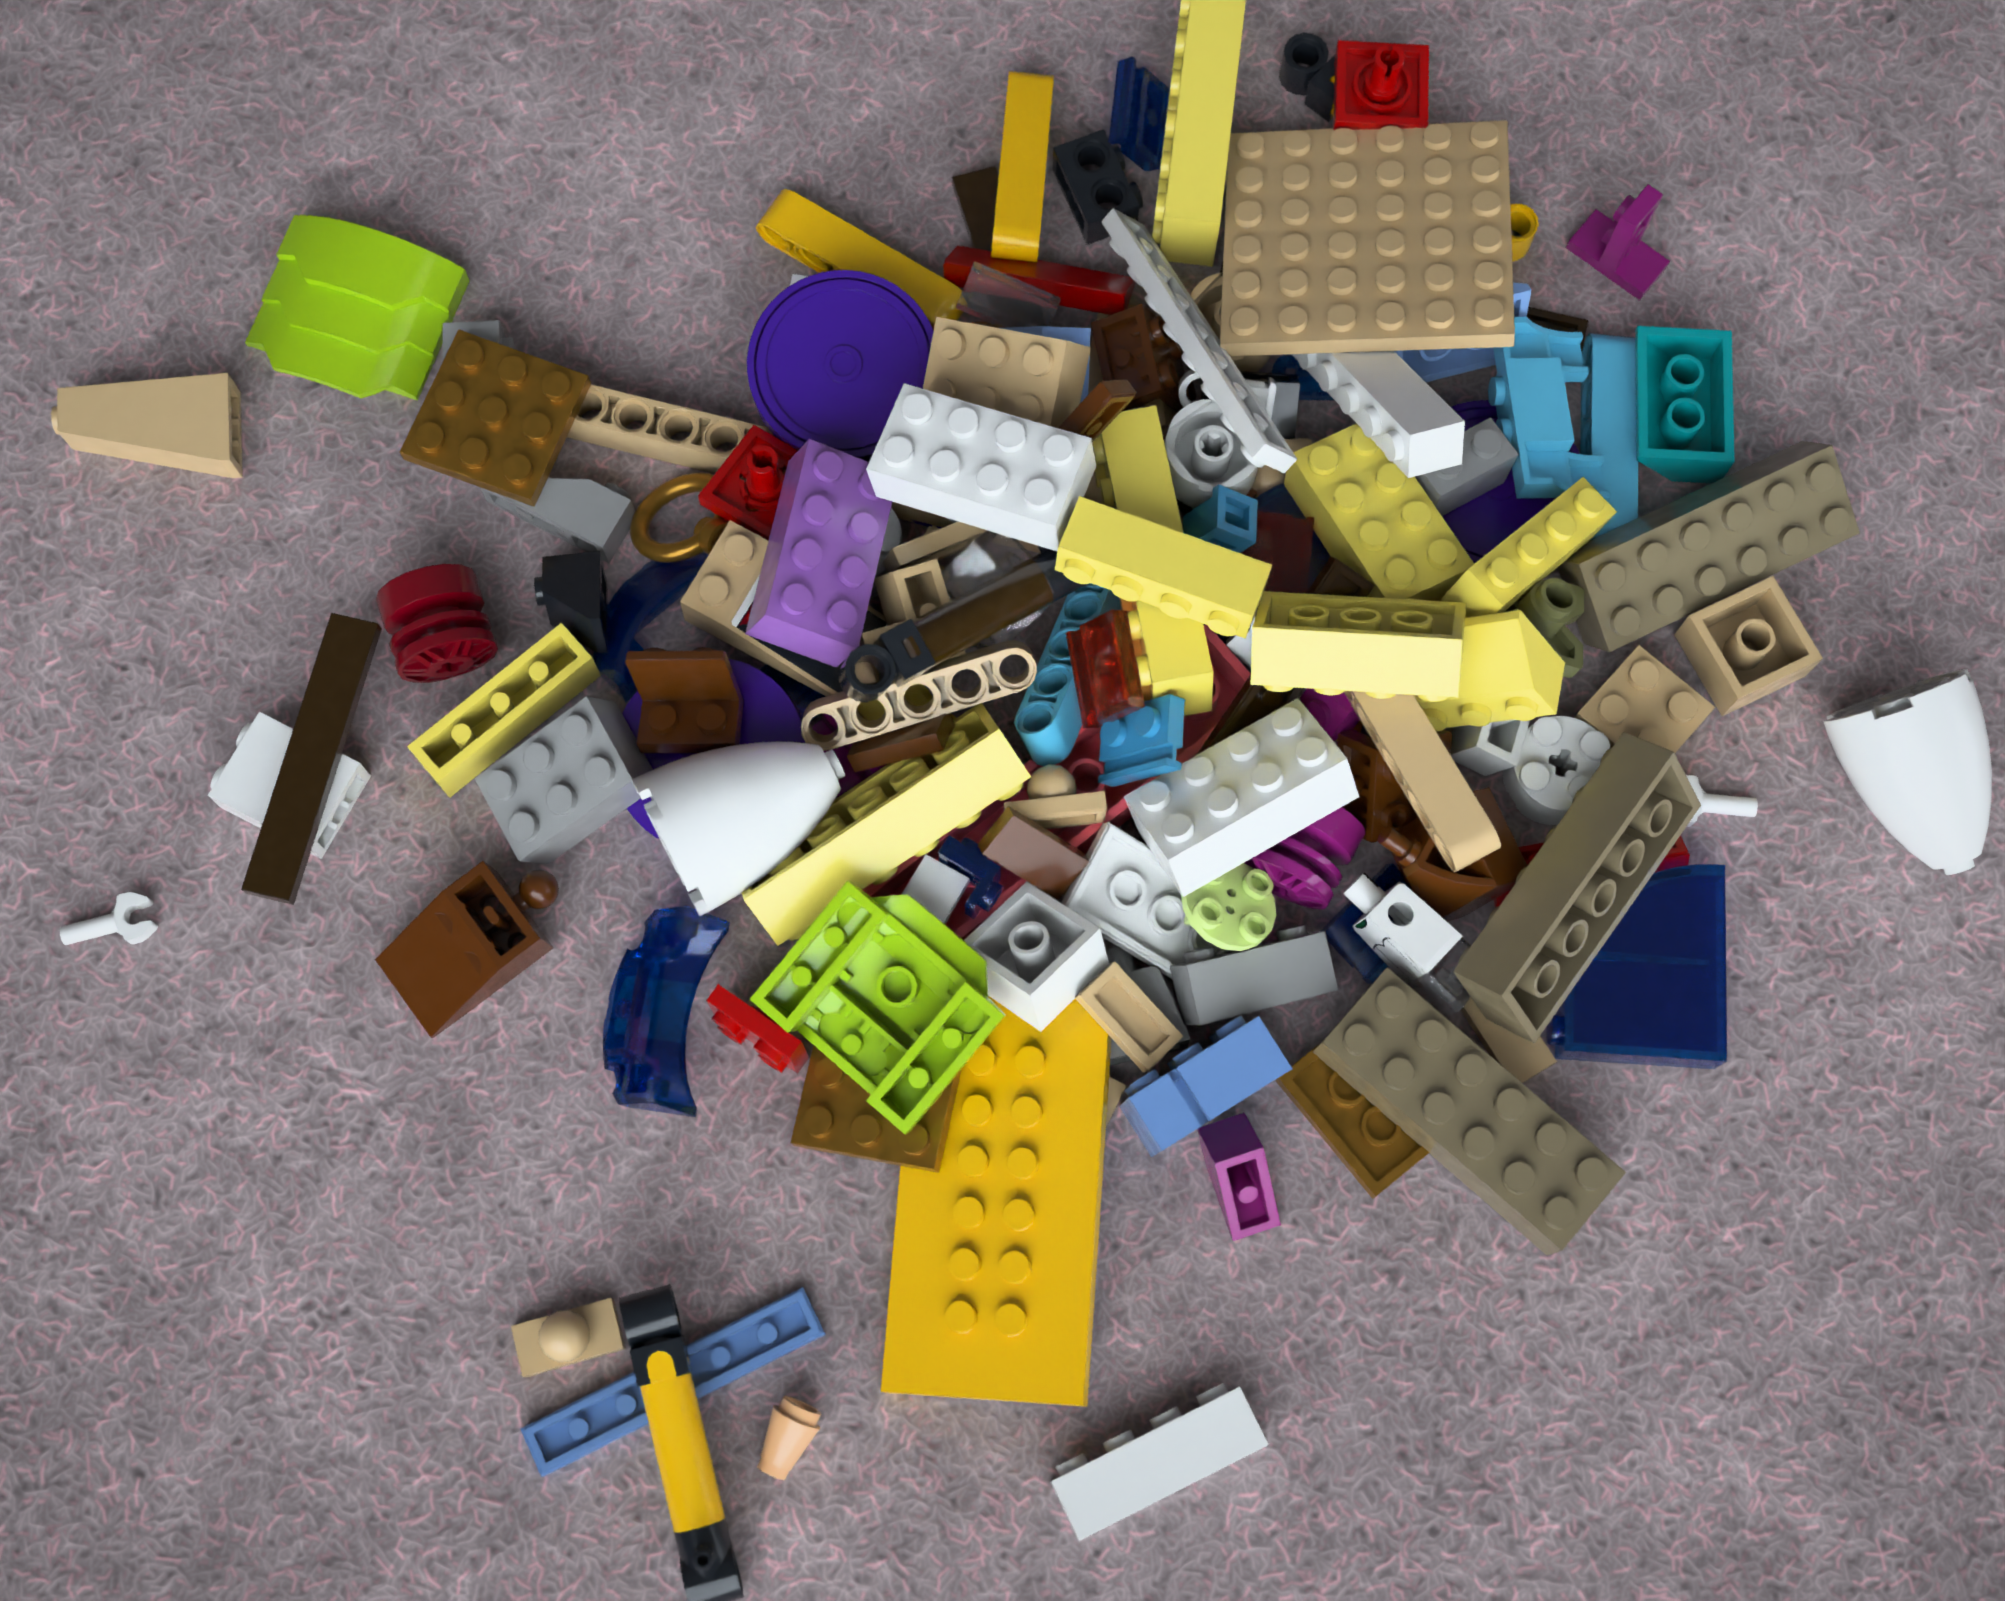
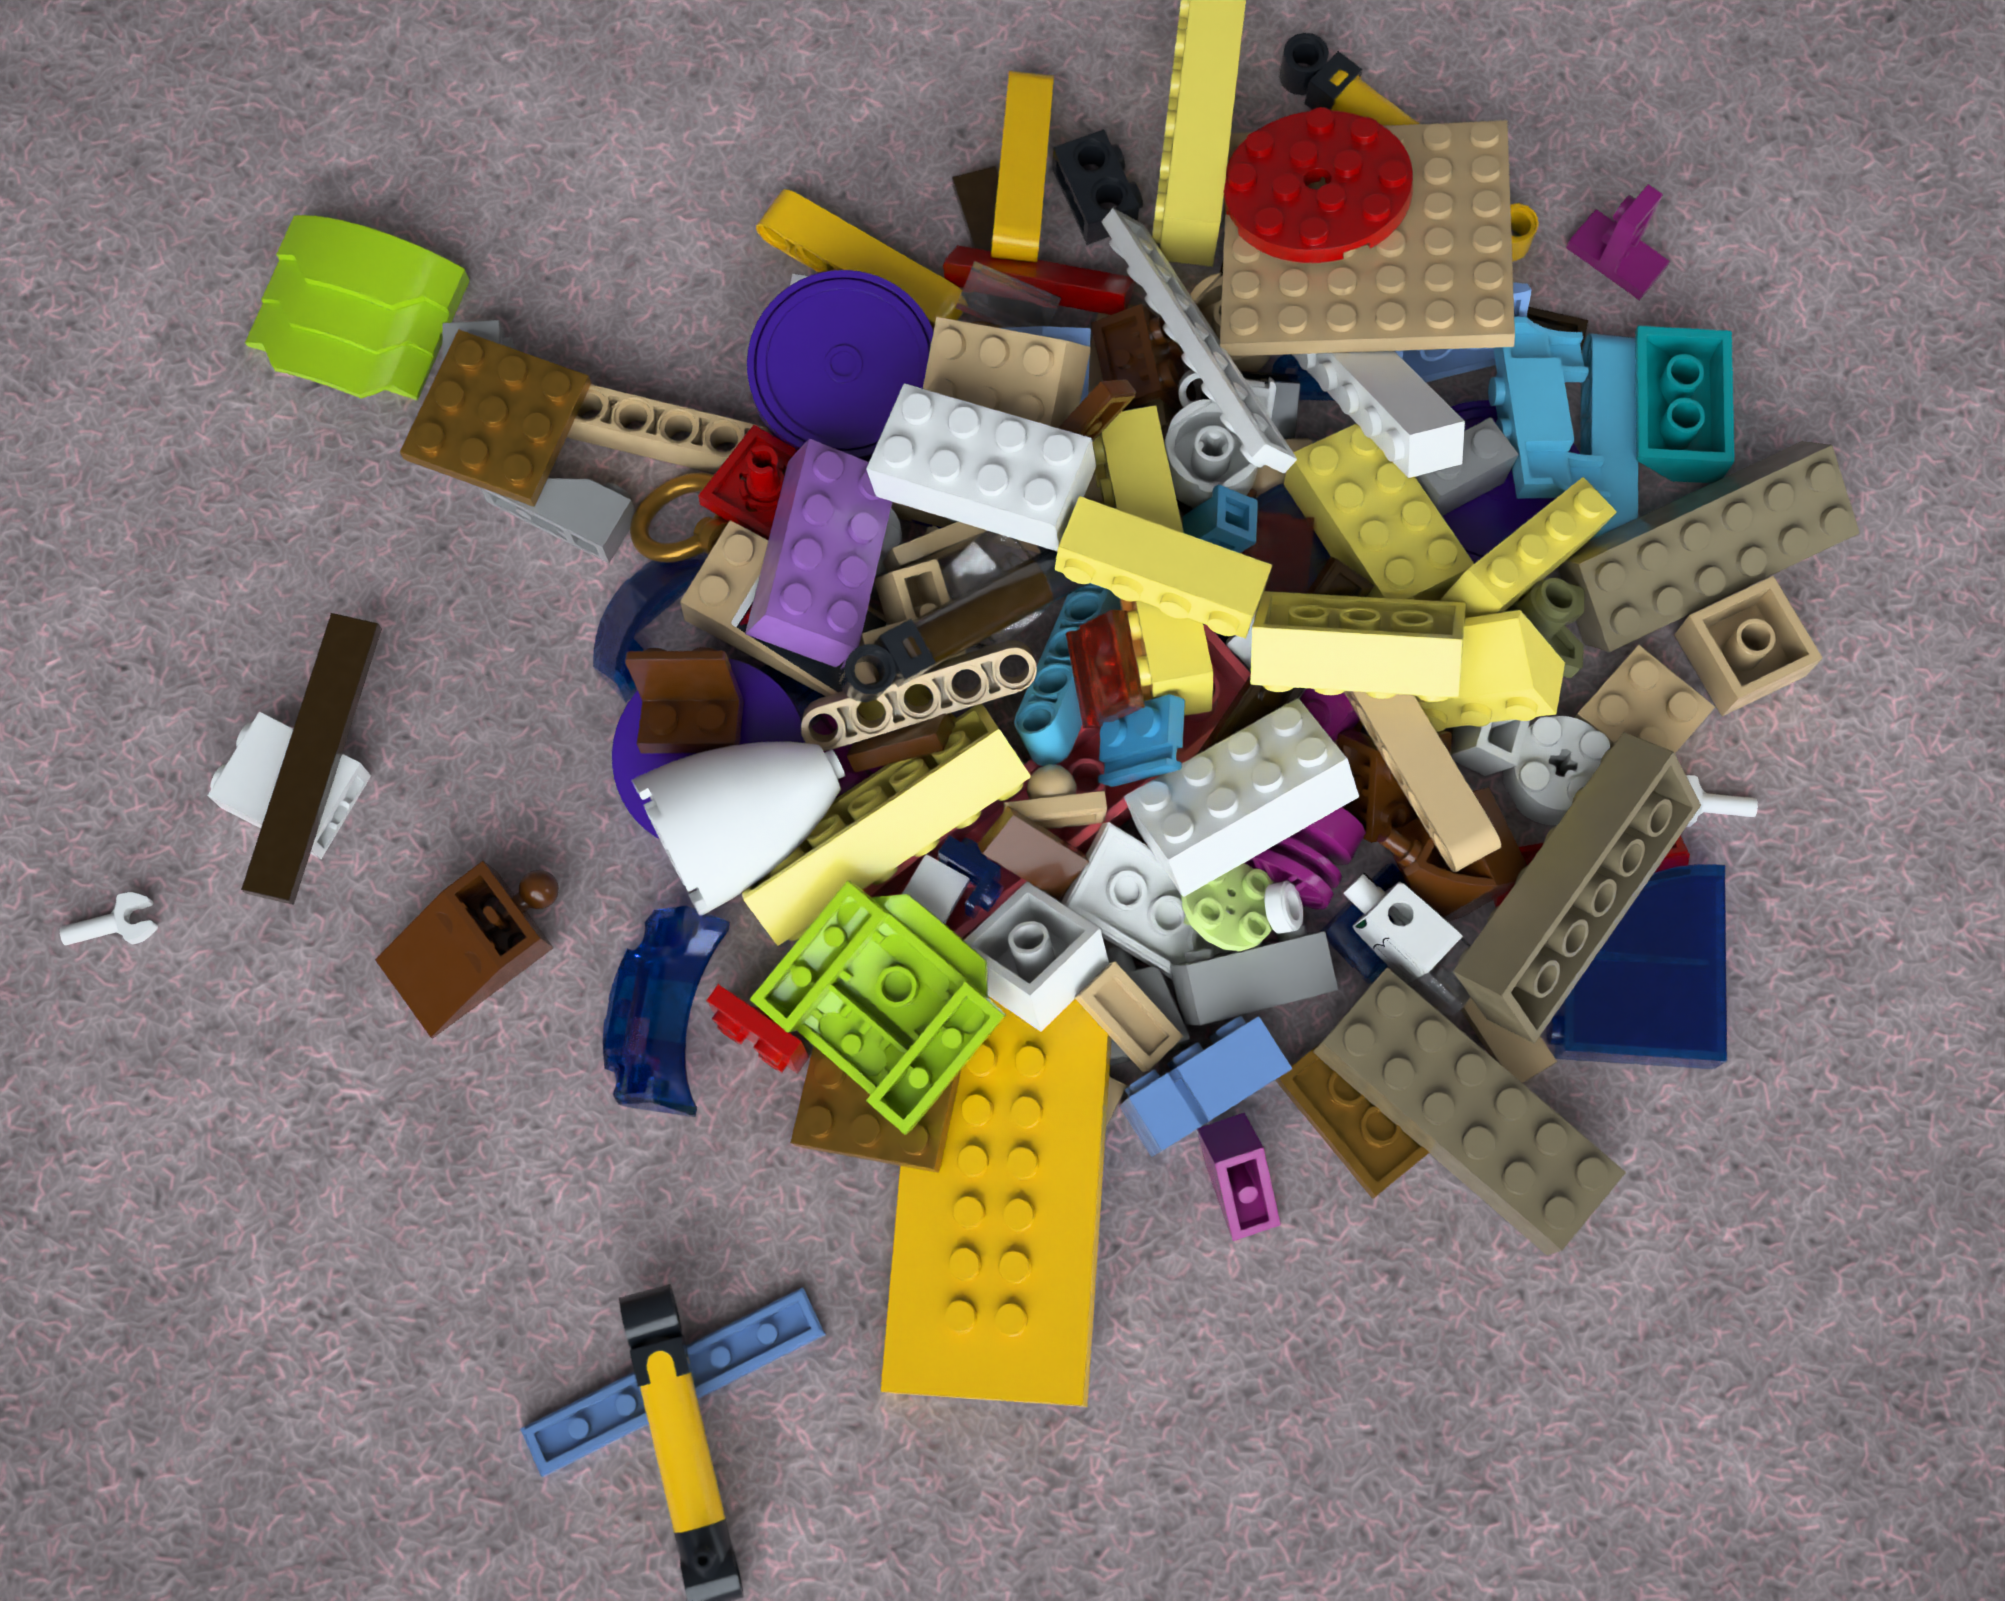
tan slope [51,373,242,478] -> none
dark red wheel [376,564,498,683] -> none
light yellow brick [407,623,601,798] -> none
light grey brick [474,696,653,864] -> none
tan tile [511,1298,626,1378] -> none
black slope [534,551,608,654] -> none
light nougat cone [757,1396,821,1480] -> none
white brick [1051,1383,1269,1541] -> none
clear blue plate [1108,56,1170,172] -> none
red plate [1333,40,1429,131] -> none
white cylinder [1823,669,1992,875] -> none
none -> red plate [1223,107,1413,263]
none -> white tile [1265,881,1303,934]

